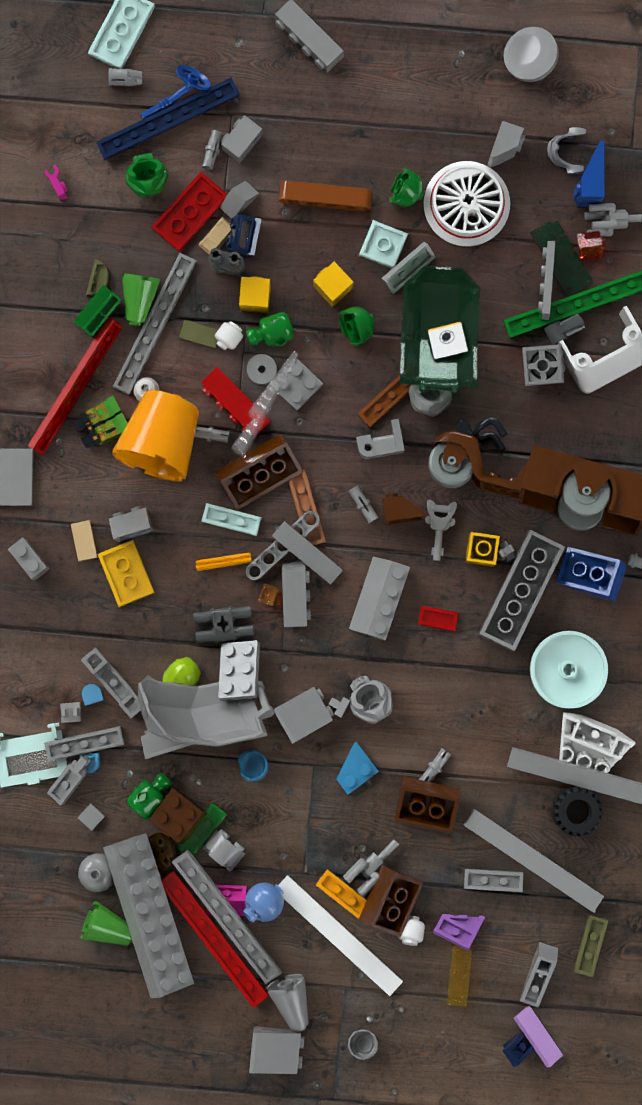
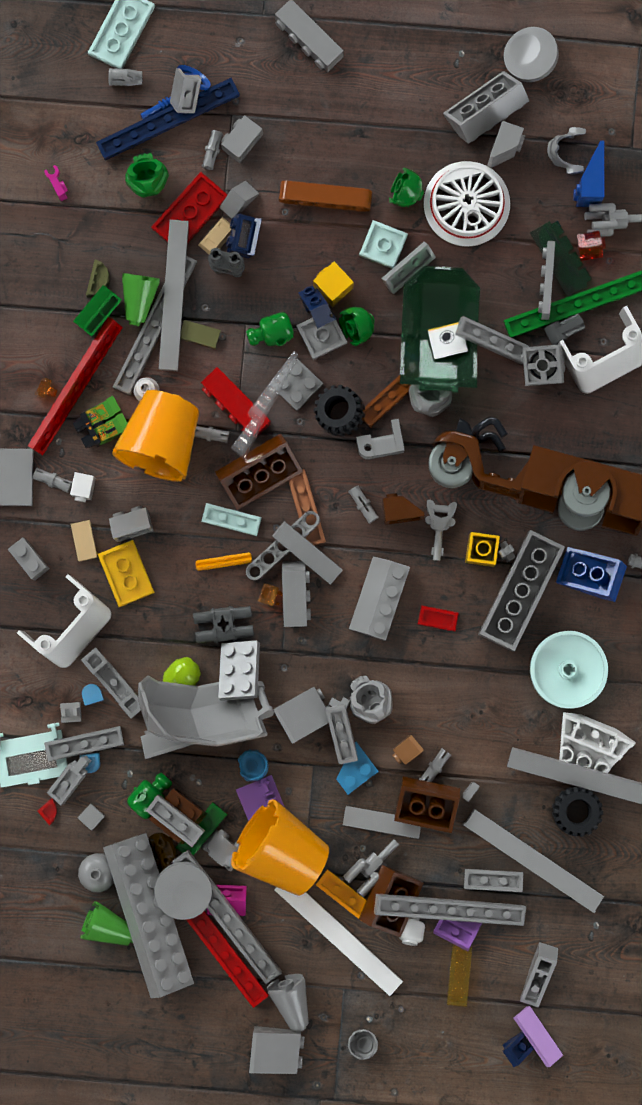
white head [215,321,243,350] -> none
yellow head [239,276,271,313] -> none
medium blue brick [242,882,284,923] -> none
light grey piece [247,354,277,385] -> none
olive plate [573,914,609,977] -> none
none -> white windscreen [17,574,111,668]
none -> light grey pin [33,468,73,493]
none -> clear orange tile [35,377,58,398]
none -> red tile [37,798,57,826]
none -> white brick [70,472,96,502]
none -> light grey plate [146,795,205,847]
none -> light grey piece [155,862,212,920]
none -> light grey tile [159,220,189,371]
none -> light grey panel [170,68,202,113]
none -> light orange cone [231,799,329,896]
none -> medium lavender hinge [236,775,284,821]
none -> light grey plate [296,309,347,360]
none -> dark blue window [299,286,336,329]
none -> black tyre [314,385,365,437]
none -> light grey plate [326,704,358,764]
none -> light grey tile [342,806,421,839]
none -> light grey tile [374,894,526,926]
none -> medium nougat slope [392,735,424,765]
none -> light grey slope [443,71,529,144]
none -> light grey tile [455,316,529,364]
none -> light grey tile [461,782,480,802]

